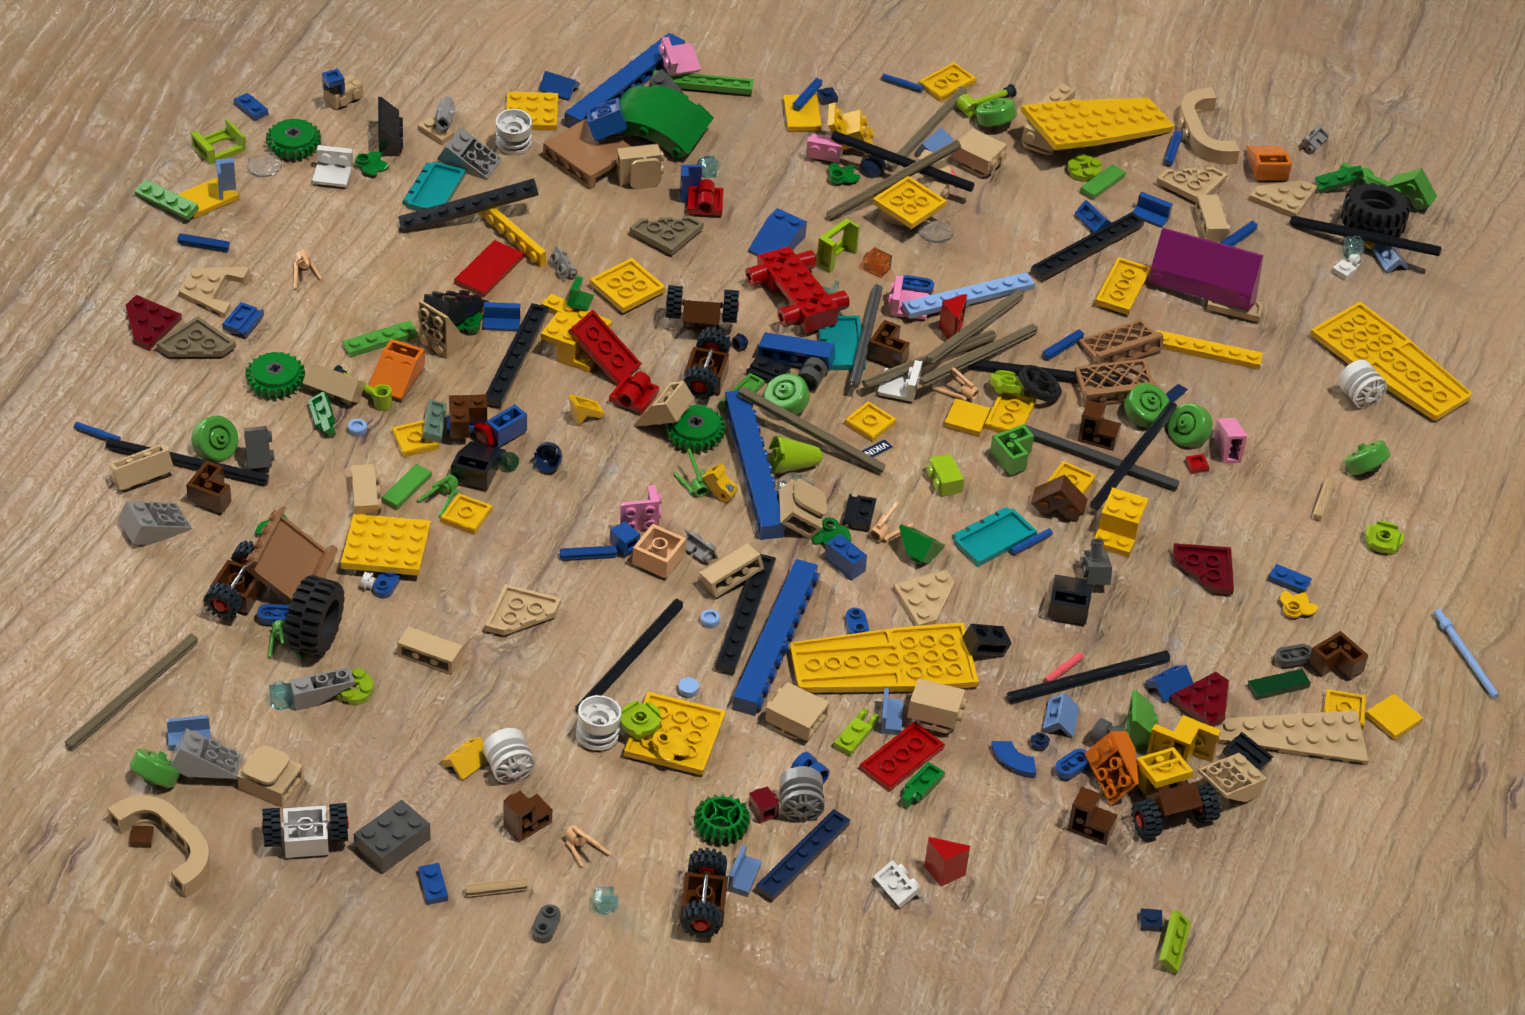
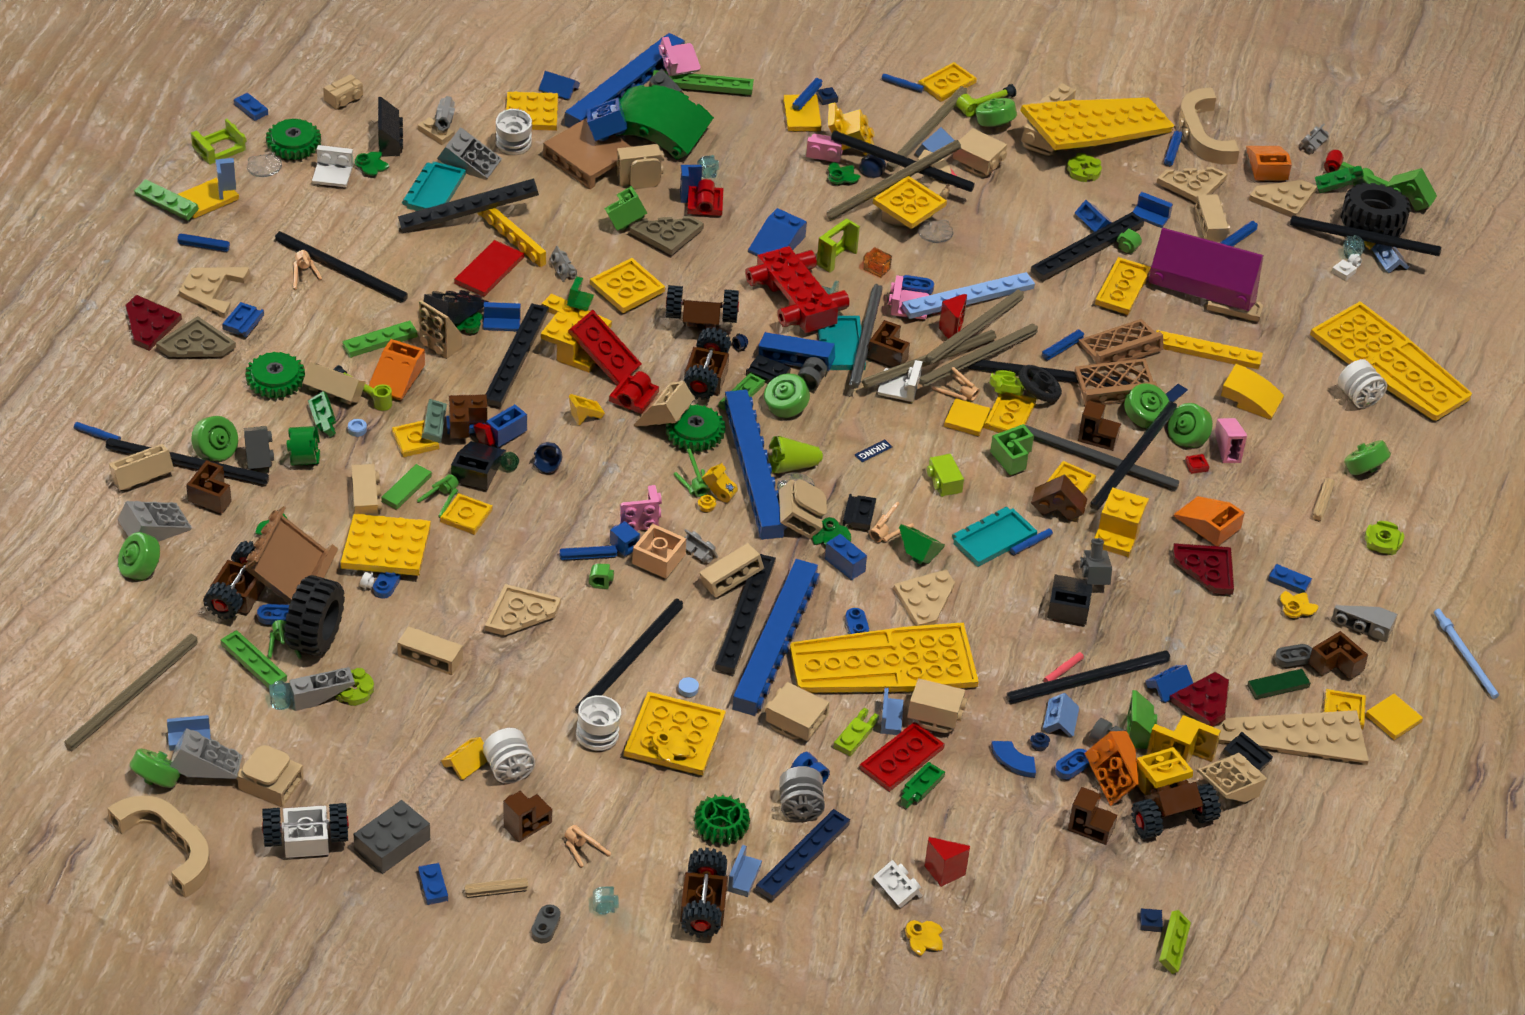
reddish brown tile [130,825,154,847] -> none
blue panel [322,68,345,94] -> none
lime plate [620,701,661,740] -> none
light blue tile [700,609,720,629] -> none
dark tan axle [738,386,886,474] -> none
dark red brick [748,786,779,824] -> none
yellow tile [844,401,897,442] -> none
black brick [962,624,1012,657] -> none
bright green tile [1080,164,1126,200] -> none
none -> bright green wheel [118,532,160,581]
none -> bright green plate [220,630,287,691]
none -> black axle [275,231,408,302]
none -> green brick [286,426,320,466]
none -> bright green plate [589,564,614,589]
none -> bright green brick [604,186,648,231]
none -> yellow plate [698,495,716,512]
none -> yellow plate [905,920,943,956]
none -> bright green plate [1117,228,1142,253]
none -> orange slope [1173,496,1245,546]
none -> yellow slope [1221,364,1284,420]
none -> red brick [1324,149,1344,173]
none -> light grey slope [1331,605,1398,642]

